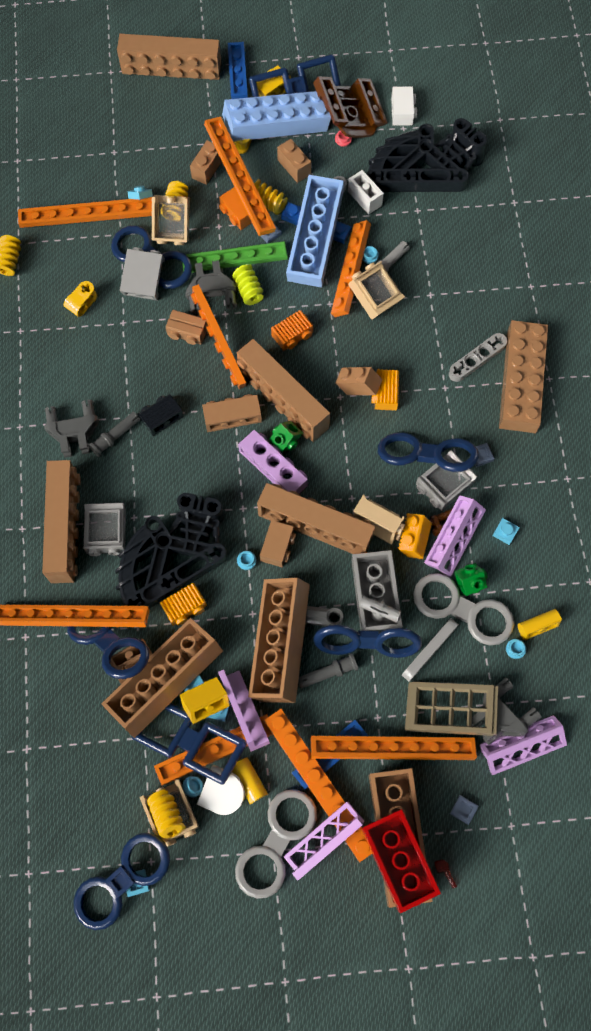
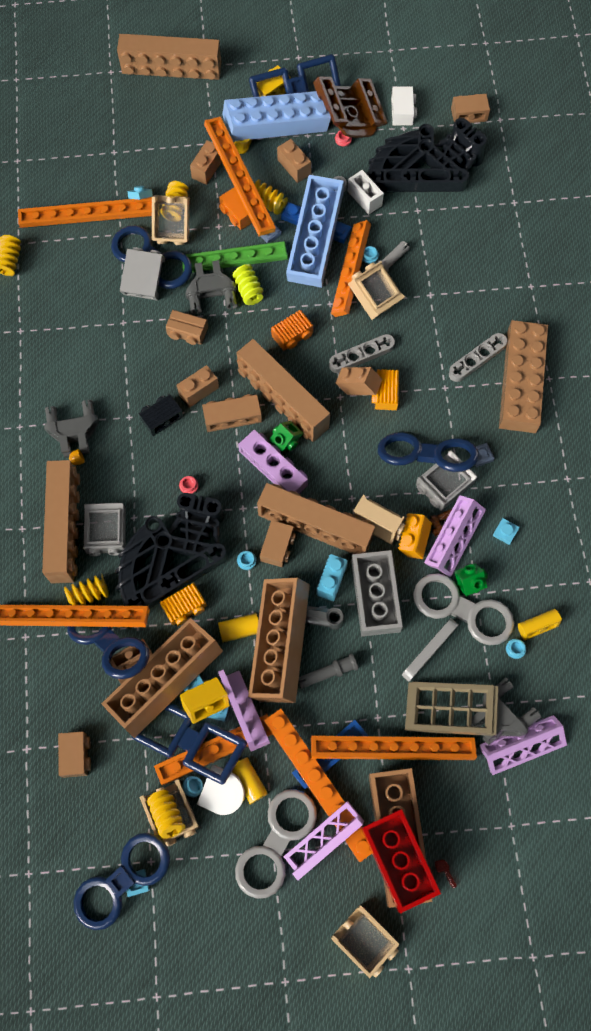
yellow piece [64,281,97,317] -> none
dark grey pin [88,412,140,457] -> none
orange plate [190,284,246,389] -> none
blue plate [228,42,248,99] -> none
dark blue bar [313,625,422,658] -> none
light grey pin [359,595,401,623] -> none
sand blue tile [450,795,479,825] -> none
none -> medium nougat brick [58,732,91,778]
none -> yellow piece [64,573,109,605]
none -> light orange hinge [69,449,85,465]
none -> medium nougat brick [177,365,219,408]
none -> coral plate [179,476,198,494]
none -> yellow brick [218,613,258,643]
none -> medium azure brick [316,554,348,601]
none -> light grey beam [329,334,395,373]
none -> window [331,905,399,978]
none -> medium nougat brick [451,94,490,123]

